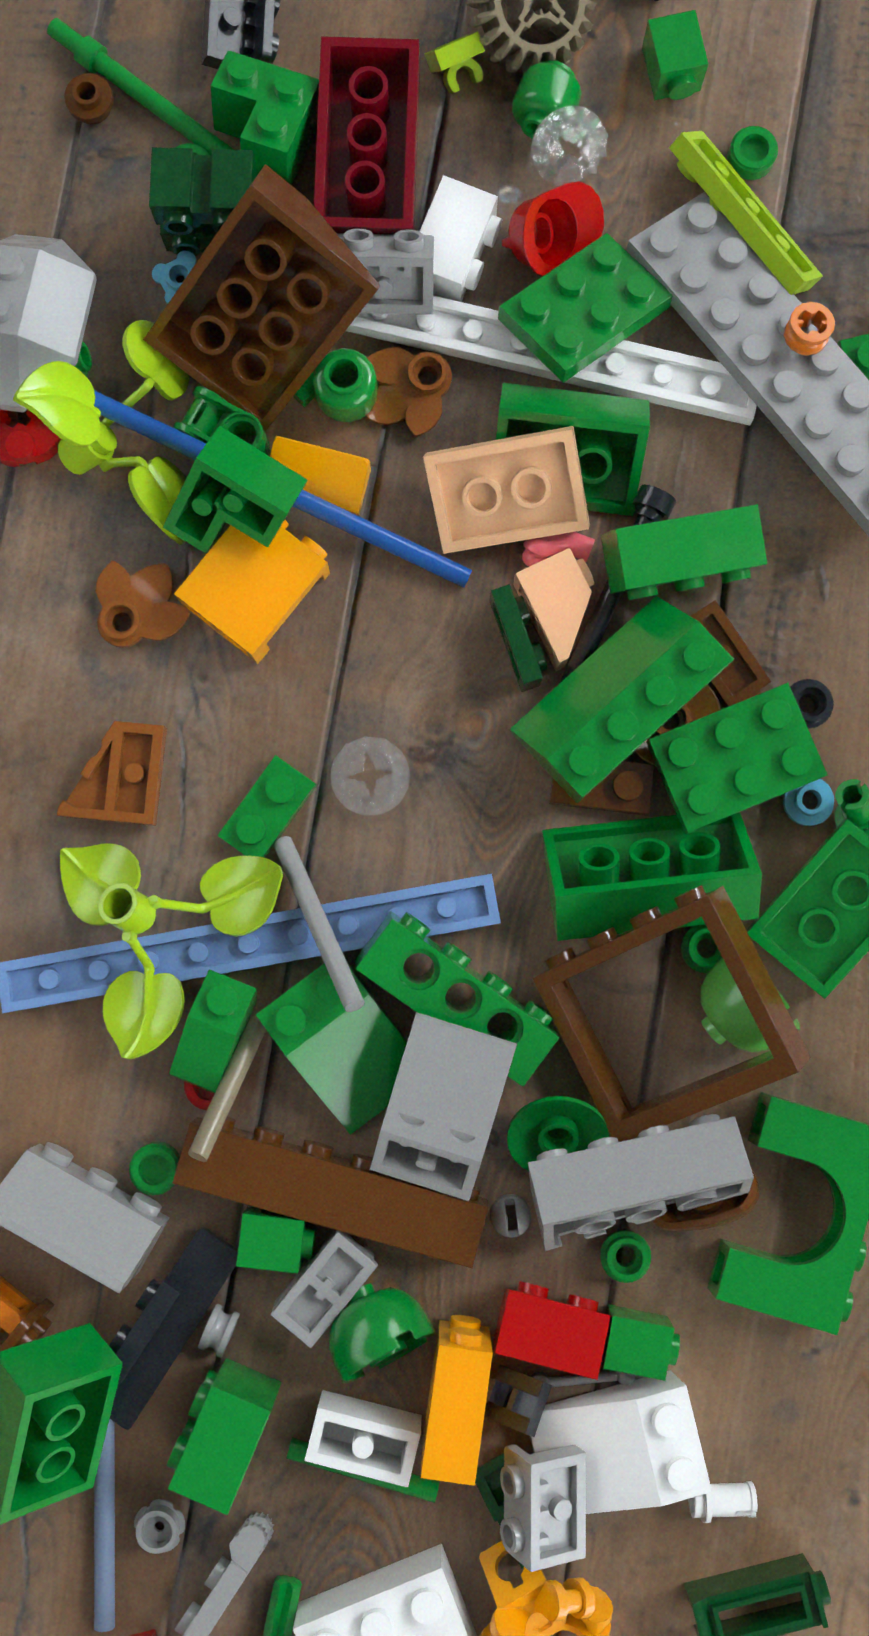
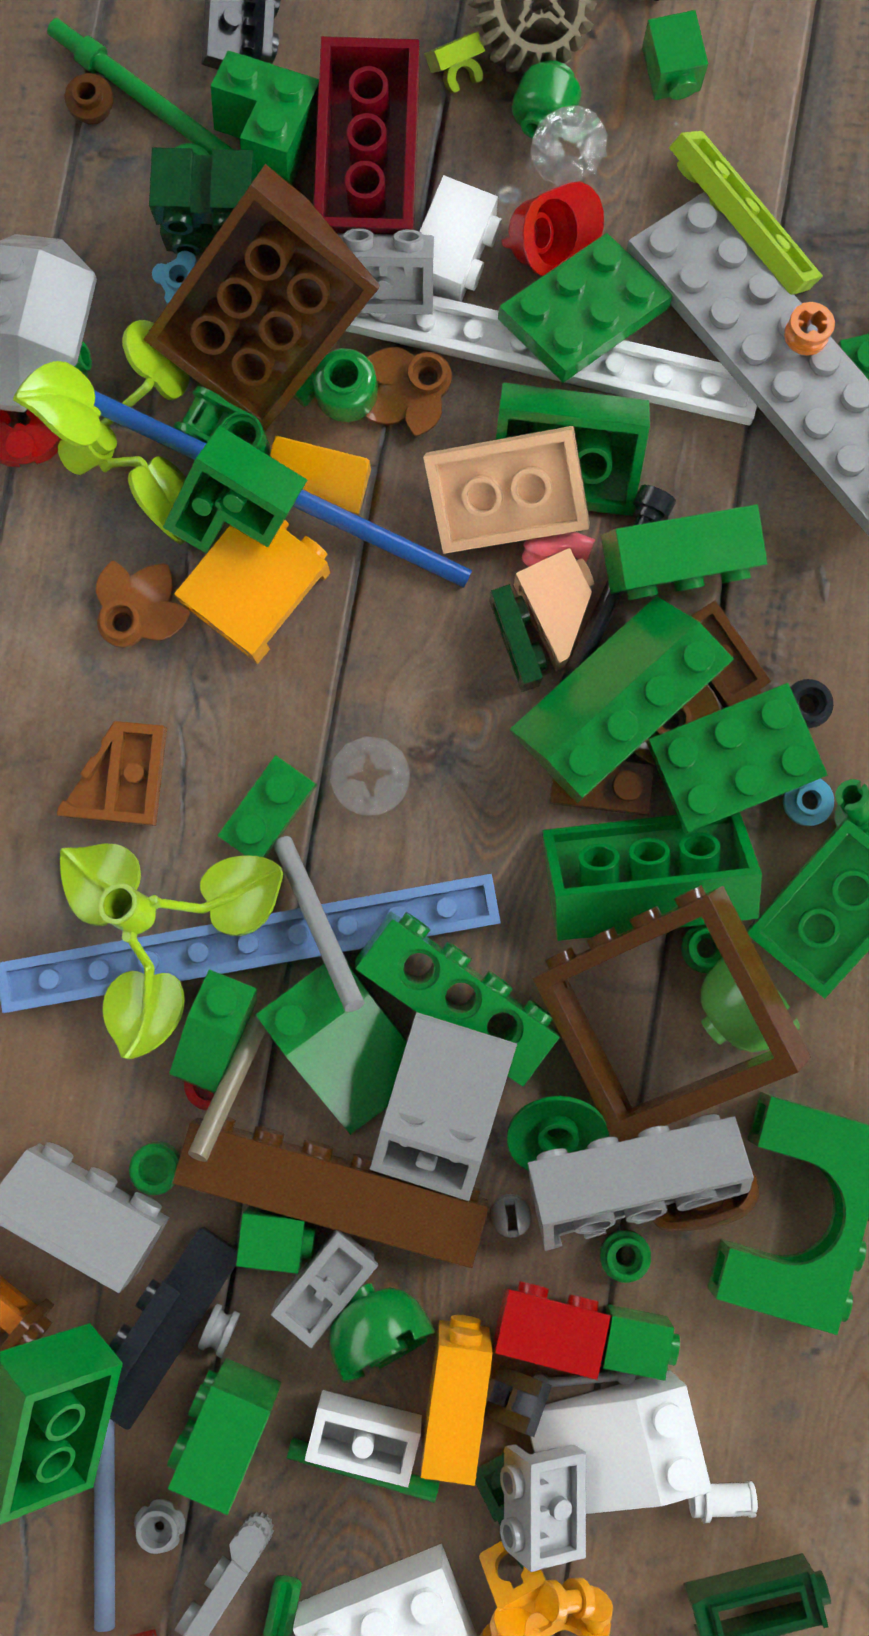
green tile [727,126,778,180] -> none

